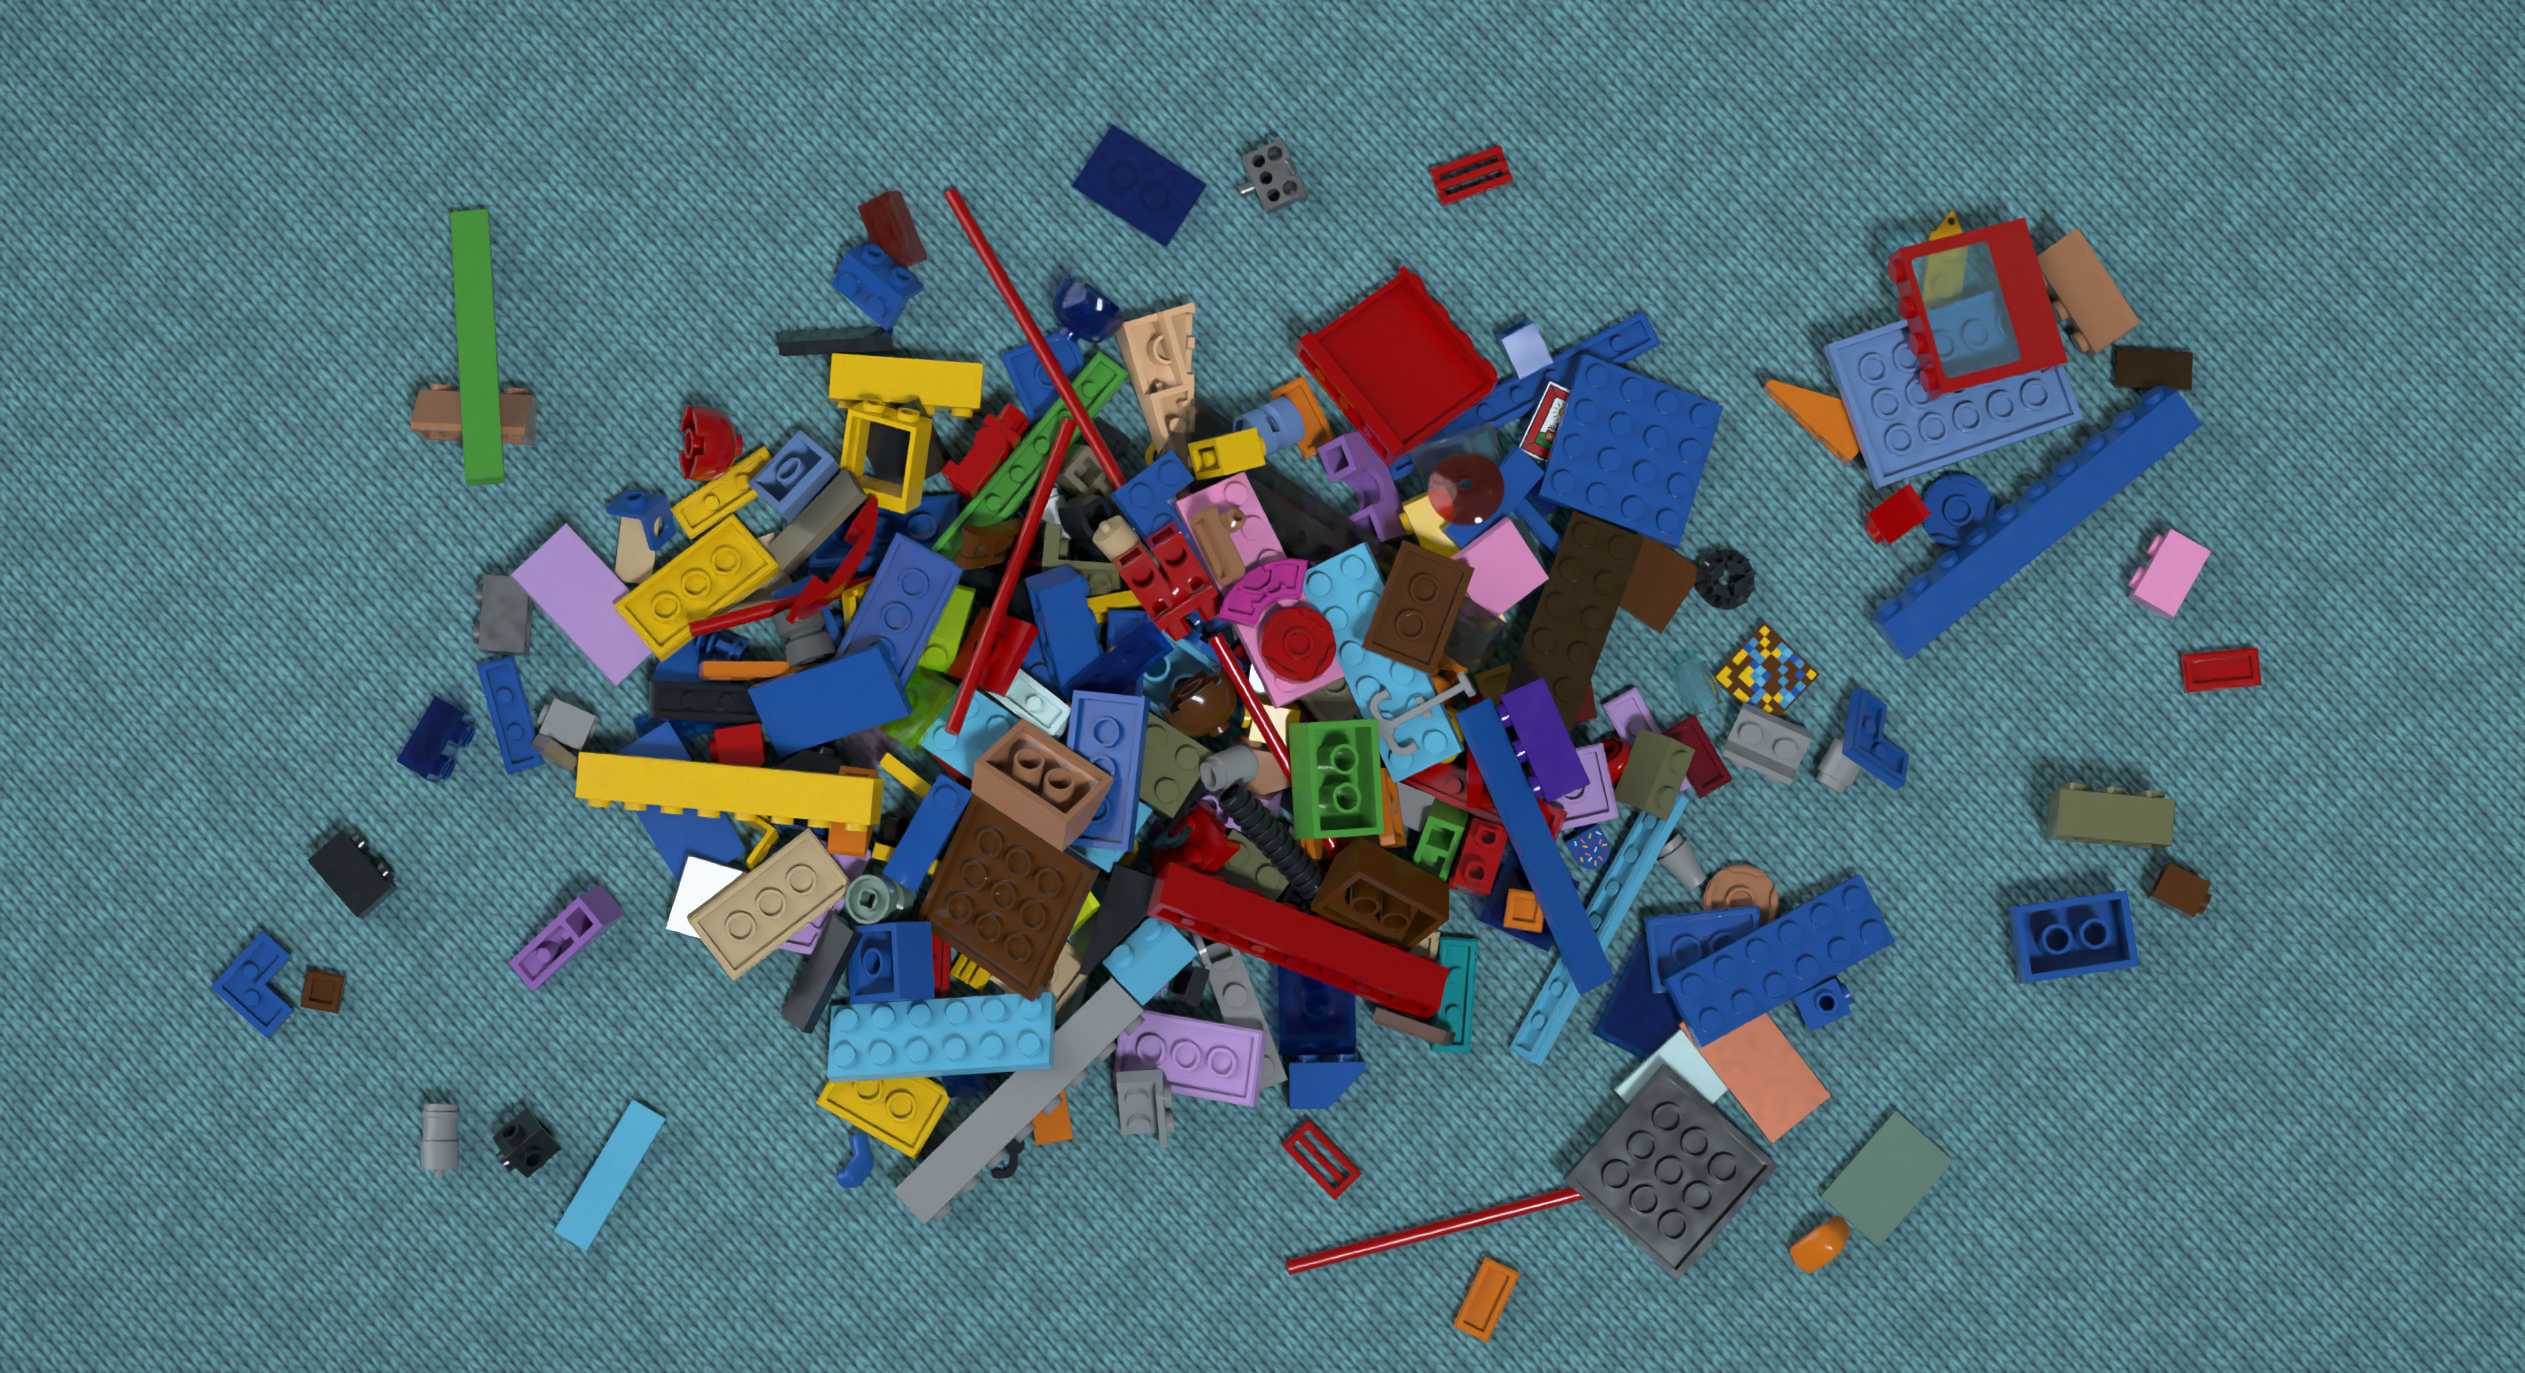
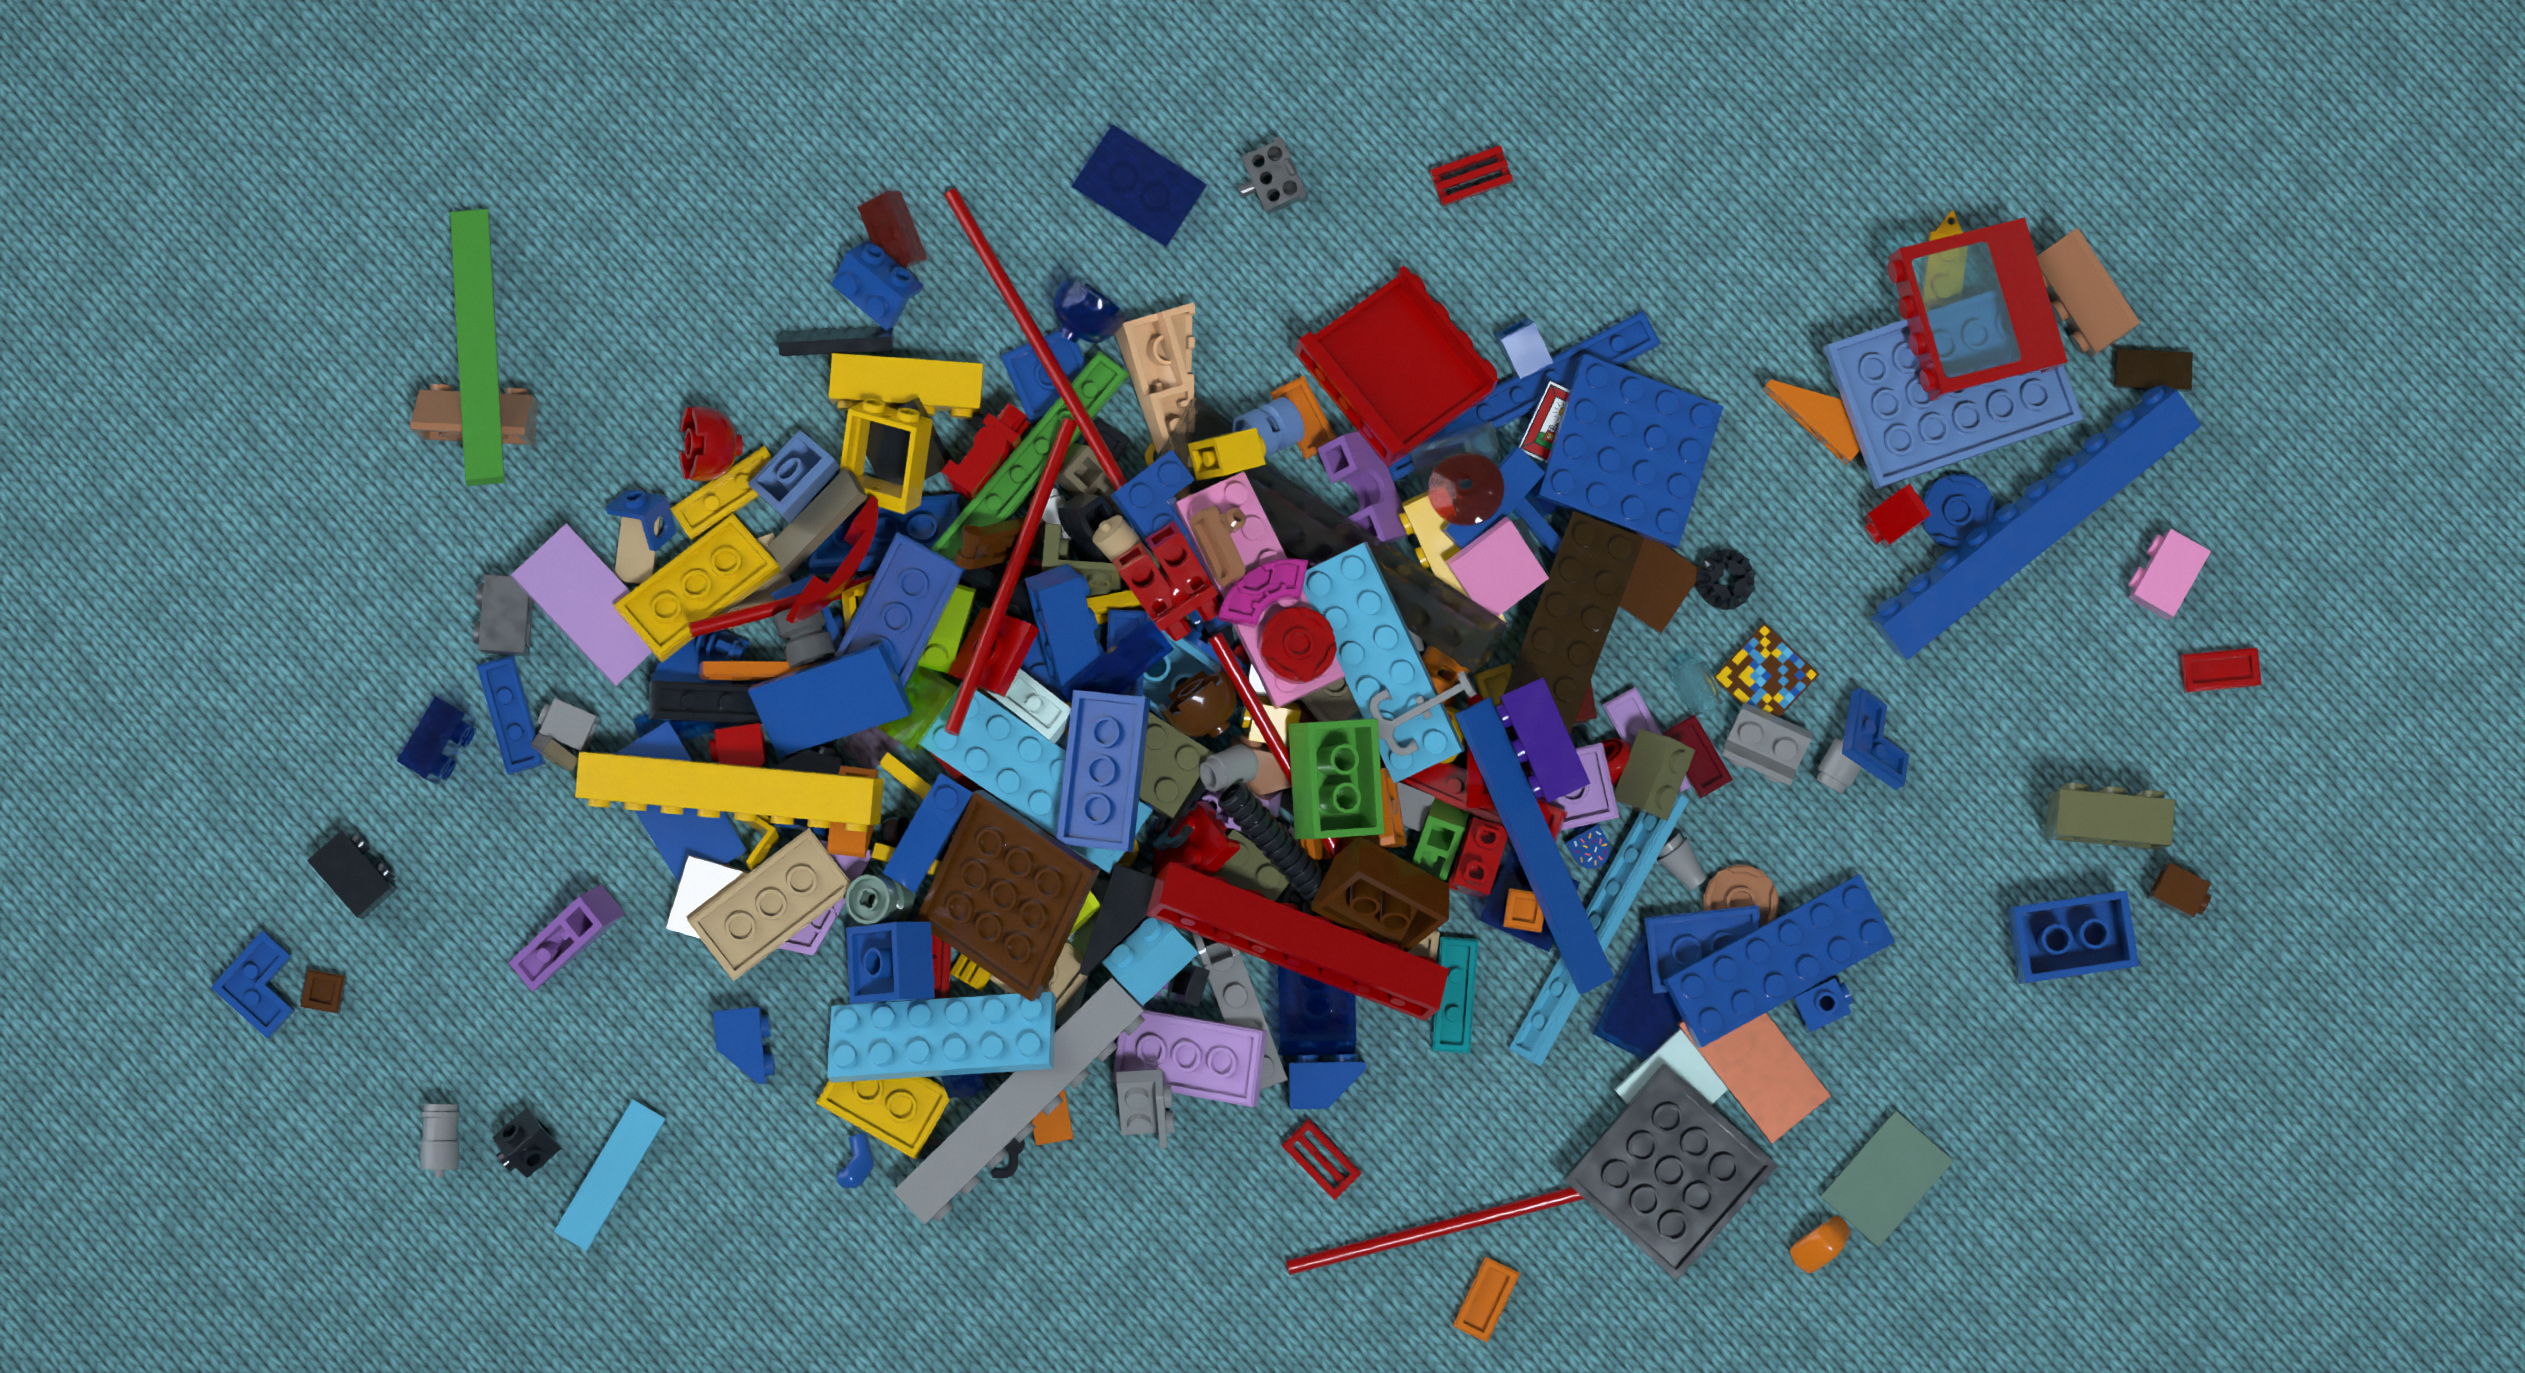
black tile [781,915,863,1034] -> none
nougat slope [971,718,1114,852] -> none
reddish brown plate [1360,540,1475,677] -> none
reddish brown tile [1372,1007,1456,1047] -> none
none -> blue slope [713,1007,775,1084]

